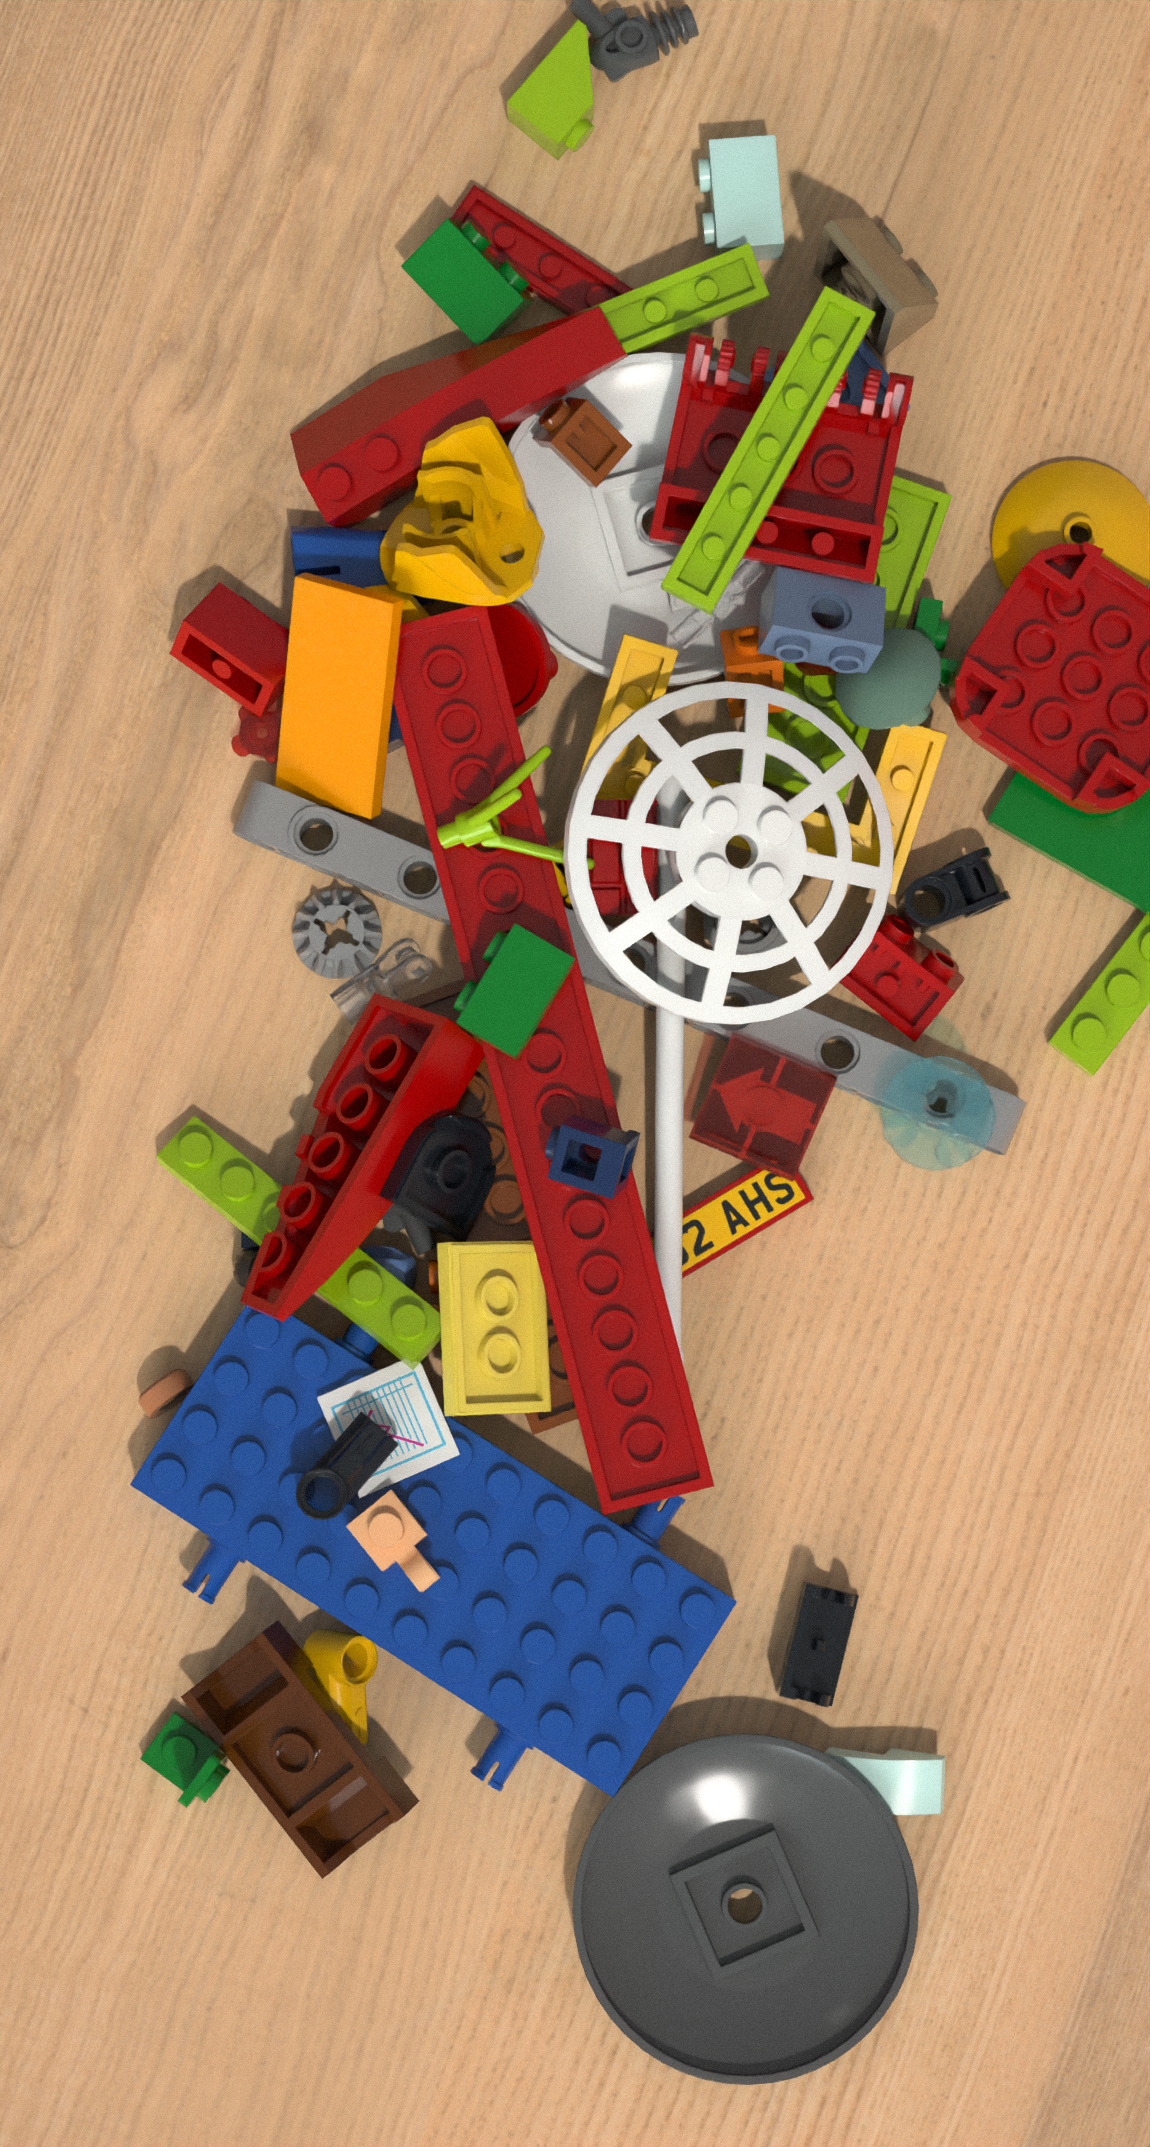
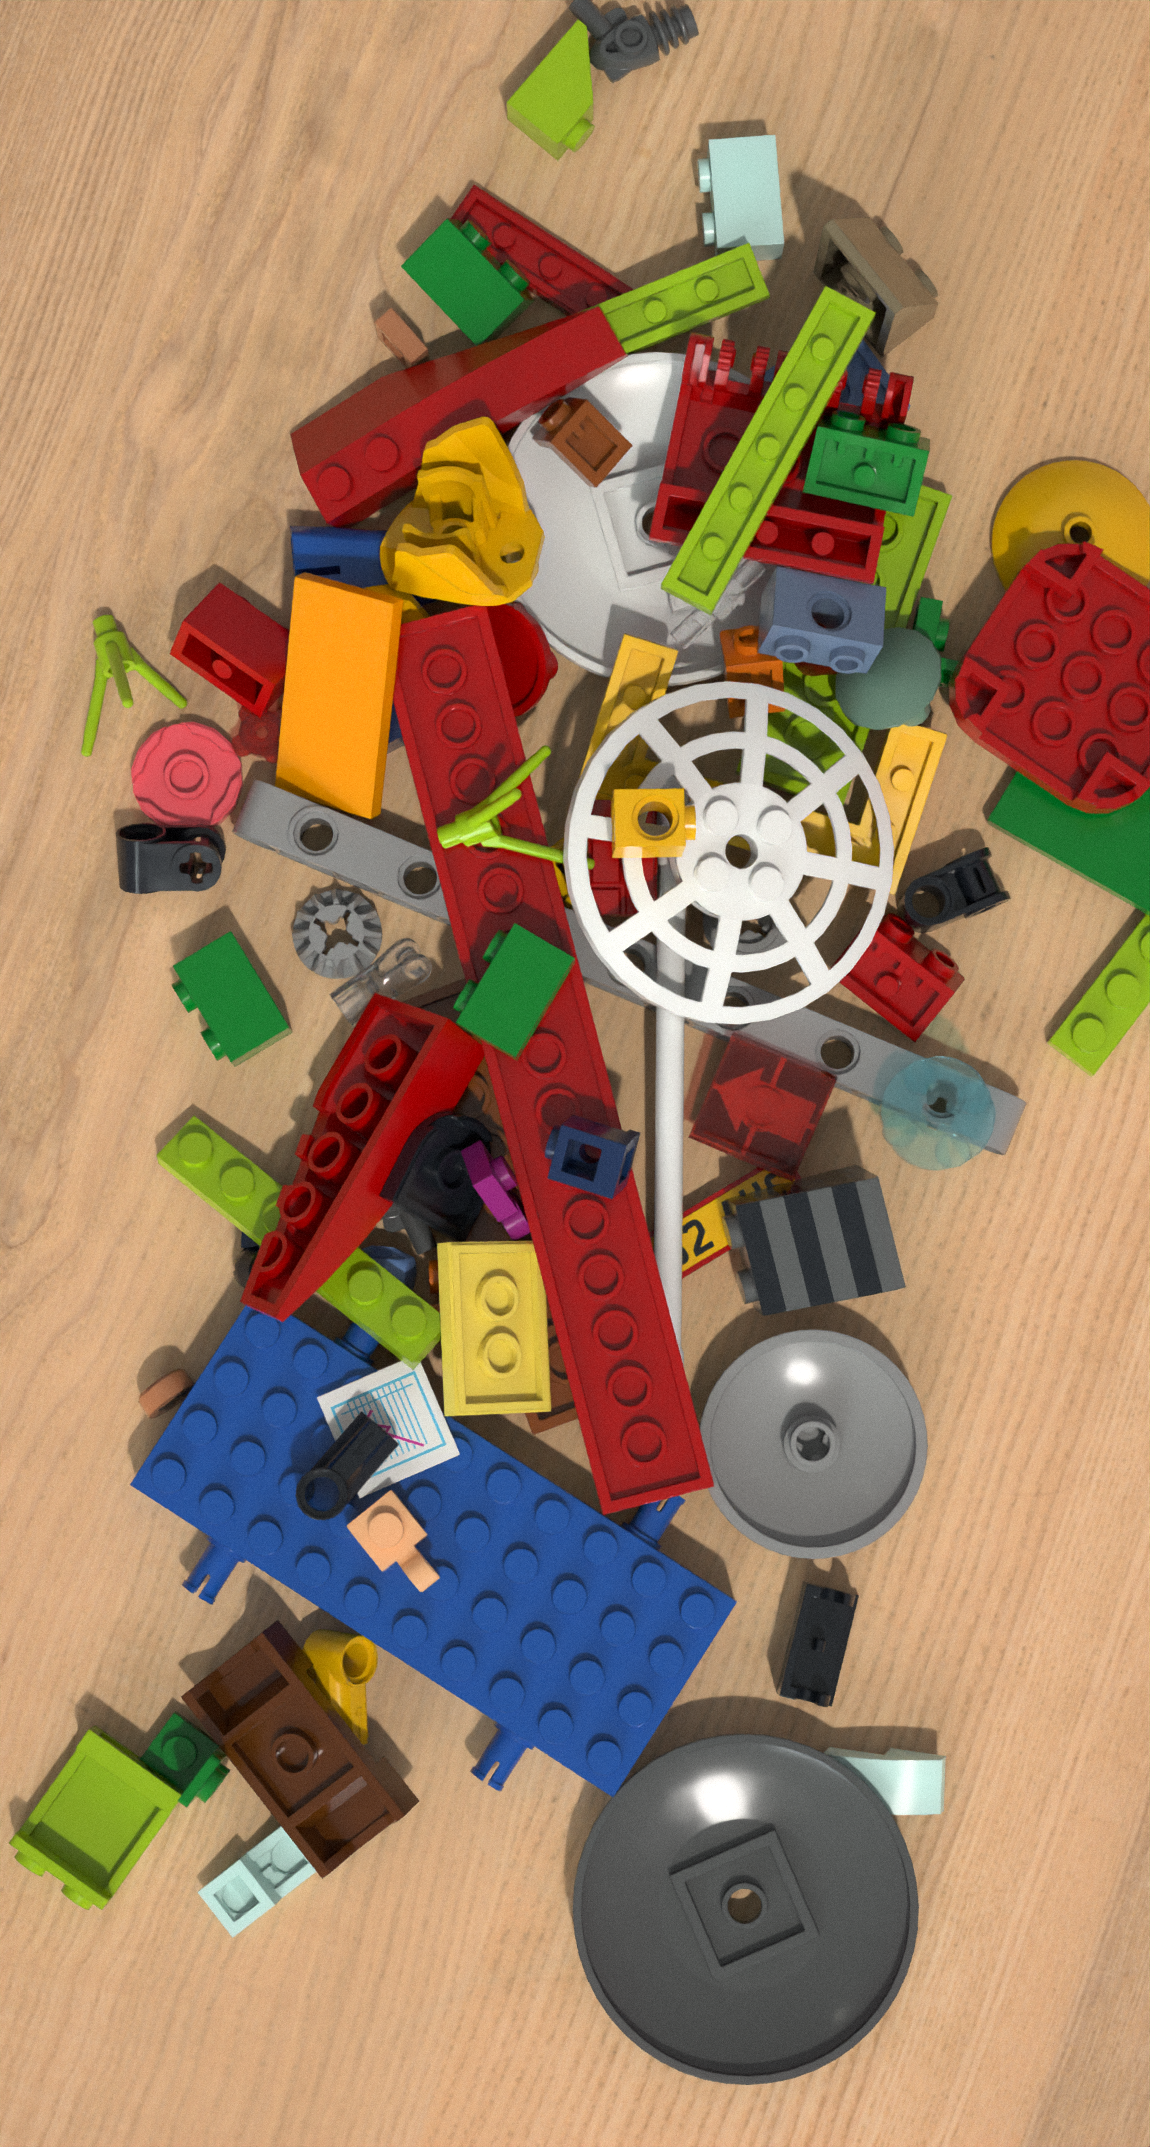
none -> lime panel [9,1725,184,1910]
none -> lime plant [81,615,187,757]
none -> black piece [116,823,226,894]
none -> coral tile [131,722,243,828]
none -> green brick [171,931,293,1067]
none -> light aqua slope [198,1826,316,1938]
none -> nougat tile [374,308,430,369]
none -> magenta plate [461,1140,530,1241]
none -> yellow brick [611,788,696,858]
none -> light grey dish [699,1329,928,1559]
none -> slope [722,1165,906,1316]
none -> green bracket [803,410,930,517]

